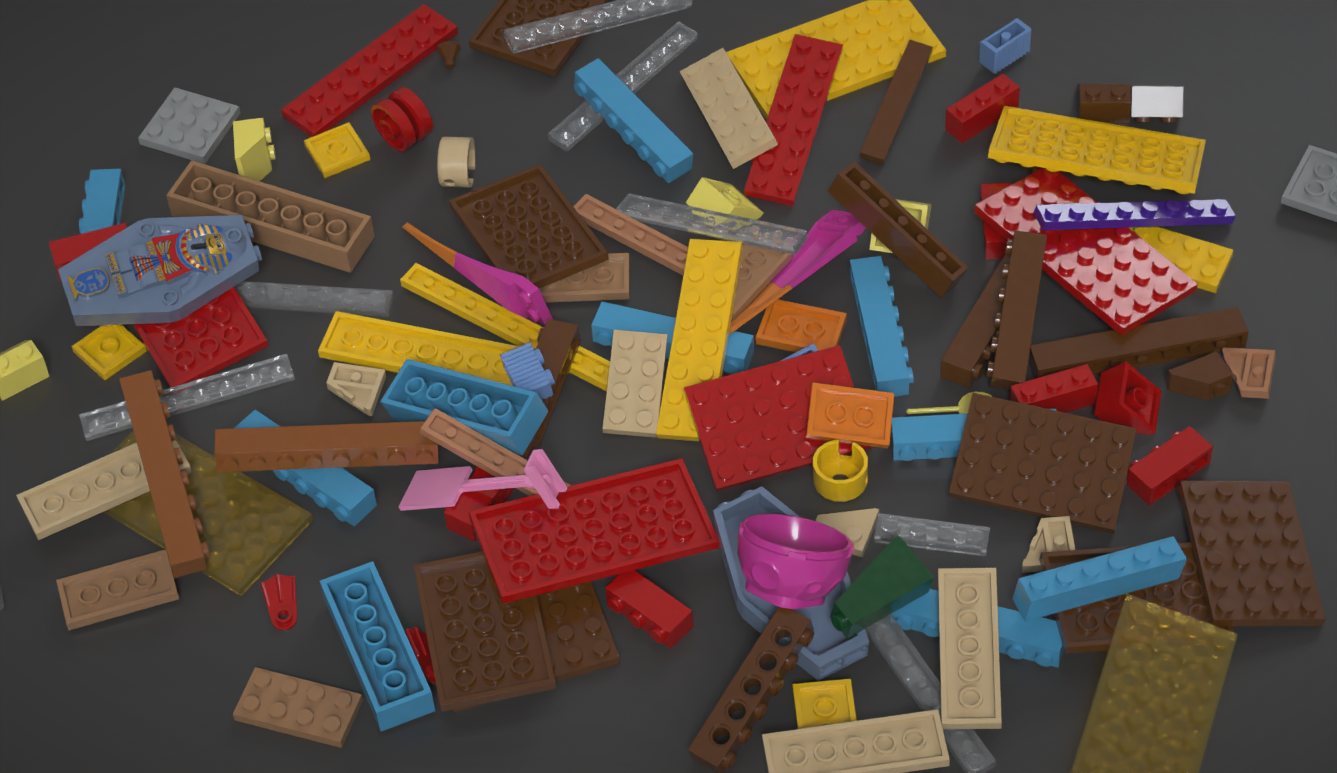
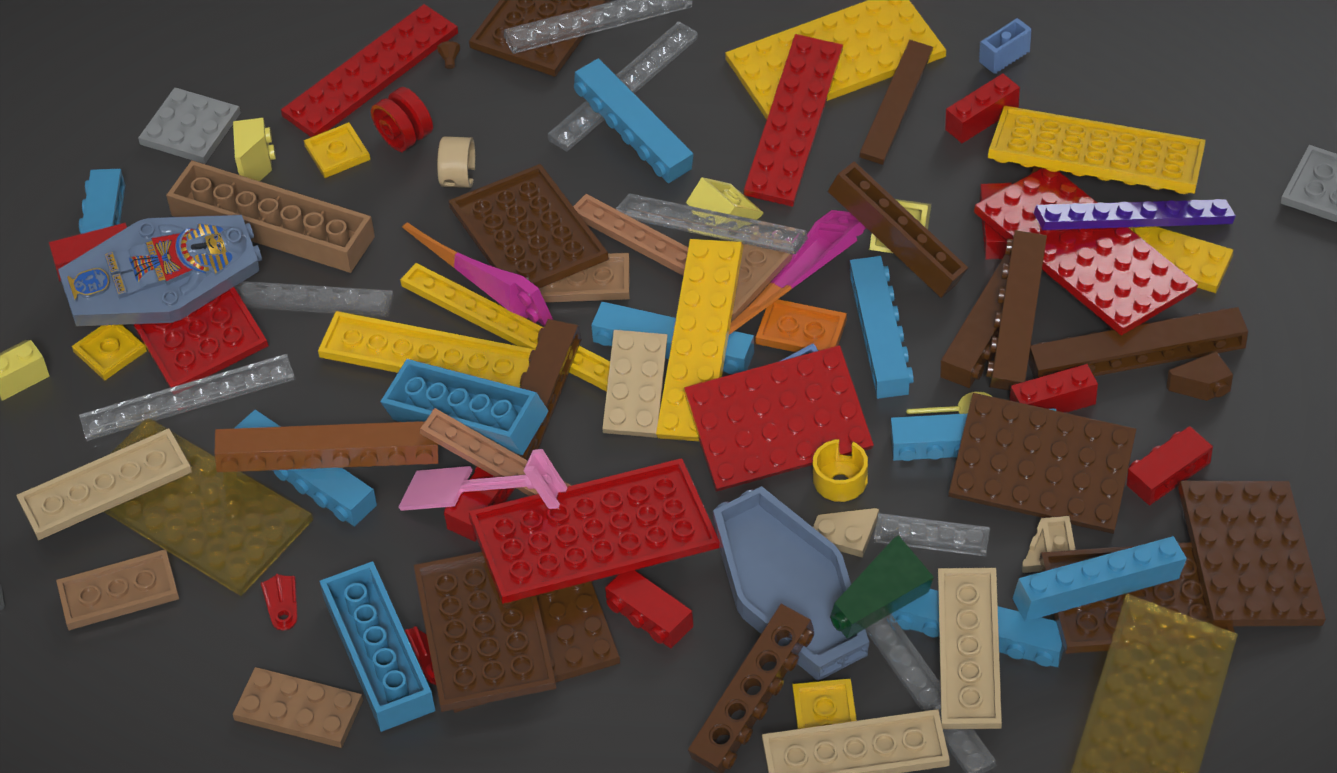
dark orange brick [119,370,210,578] -> none
tan wing [326,362,386,416] -> none
medium blue brick [500,342,555,400] -> none
tan plate [680,48,778,169] -> none
dark pink rock [737,514,854,609] -> none
orange plate [806,383,894,449] -> none
reddish brown slope [1077,83,1132,124] -> none
red slope [1094,362,1162,435] -> none
slope [1130,86,1183,122] -> none
nougat wing [1222,347,1276,399] -> none

